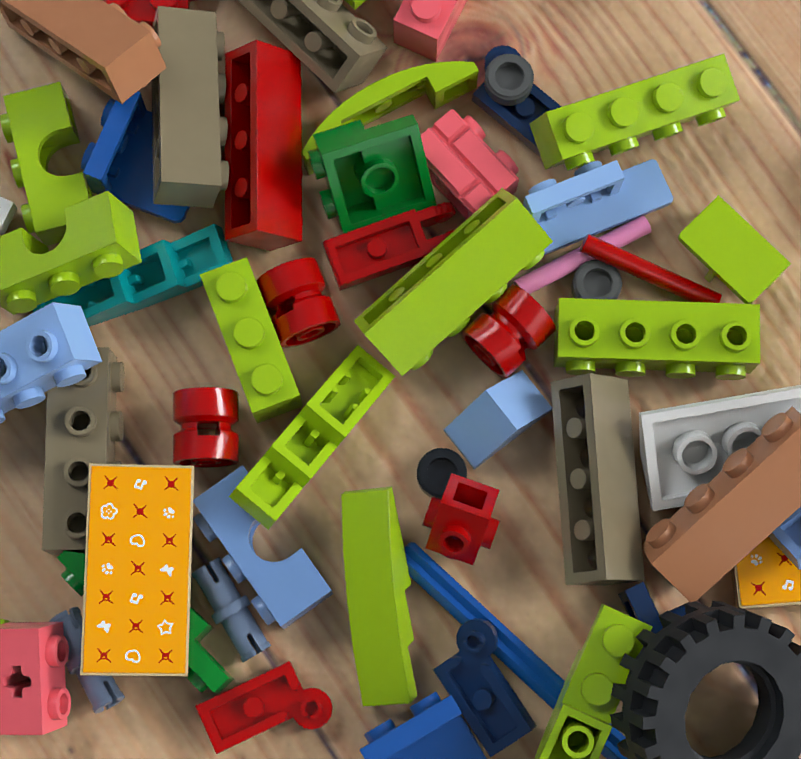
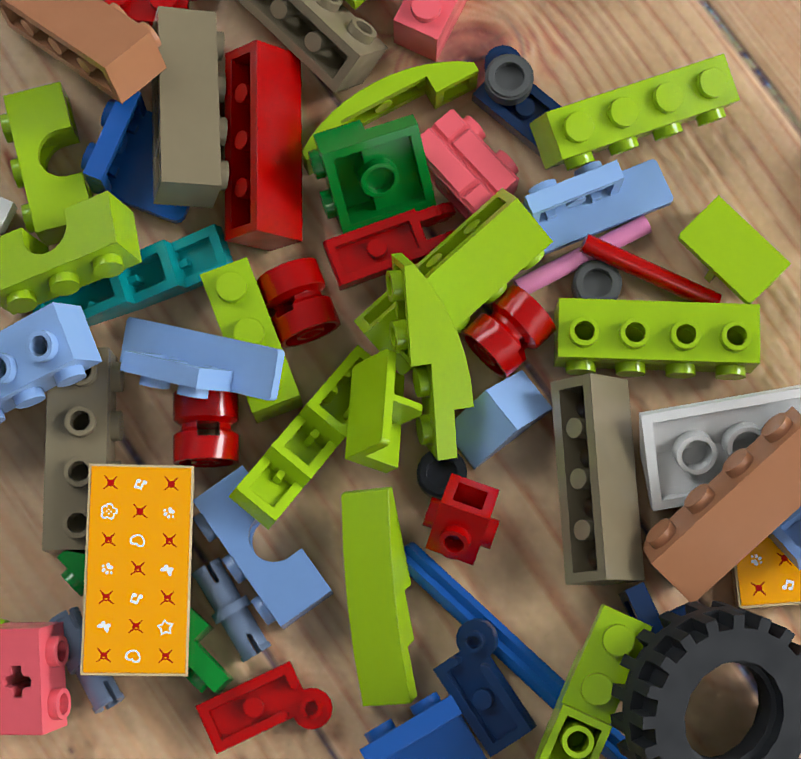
none -> light blue bracket [120,317,285,401]
none -> lime panel [345,348,423,473]
none -> lime slope [386,253,474,461]

